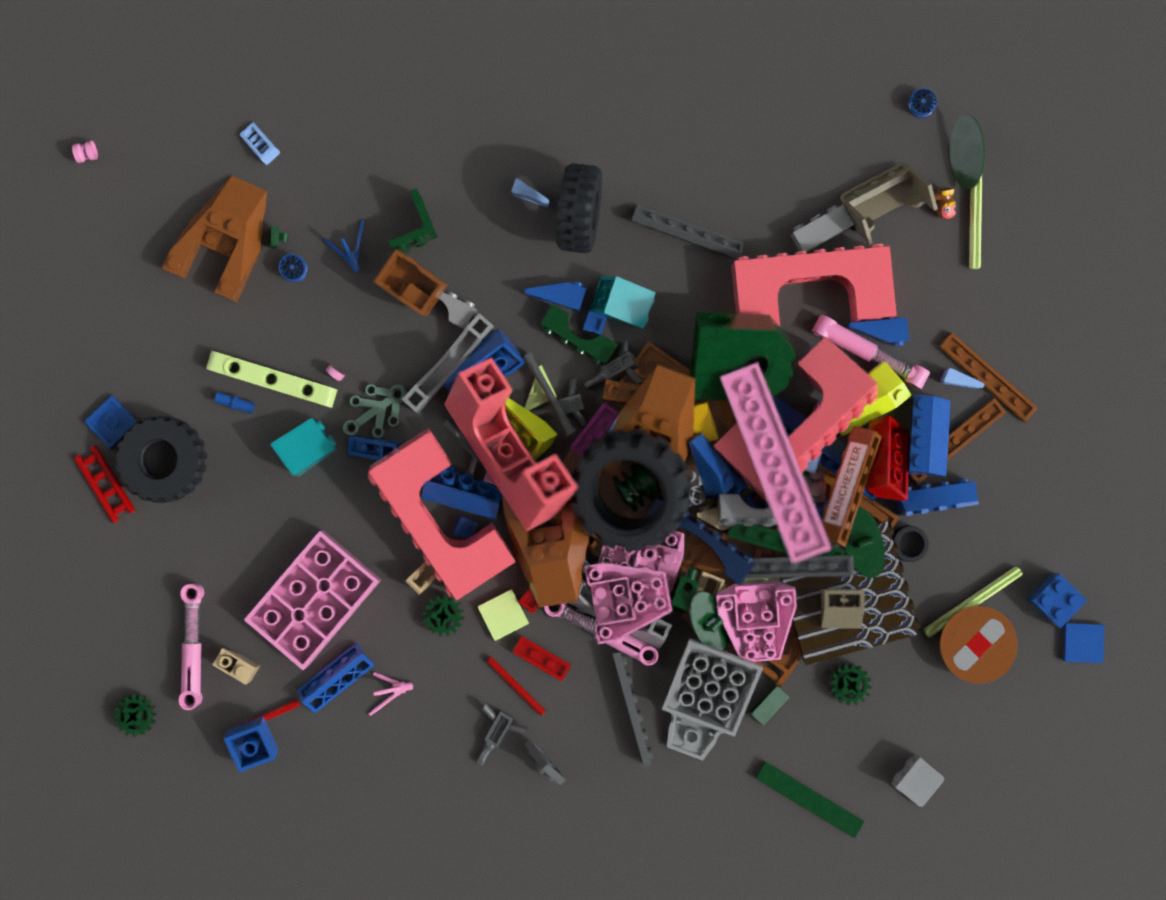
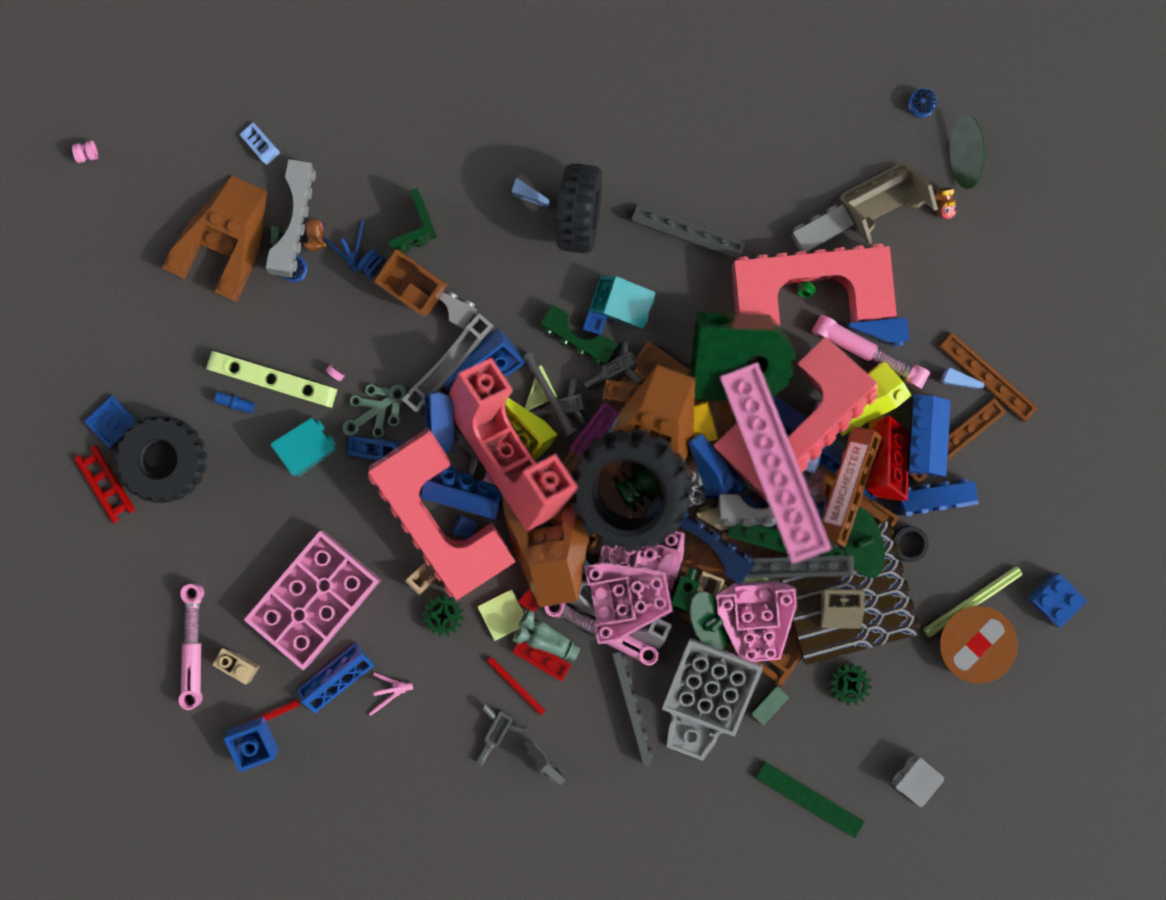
dark green gear [113,694,157,737] -> none
blue slope [524,281,586,312] -> none
yellowish green axle [969,175,982,269] -> none
blue tile [1063,623,1105,663] -> none
none -> light grey arch [266,159,316,278]
none -> dark orange animal [302,219,326,251]
none -> blue wheel [357,249,386,279]
none -> blue brick [424,391,454,453]
none -> sand green piece [513,609,580,661]
none -> green plate [797,281,816,298]

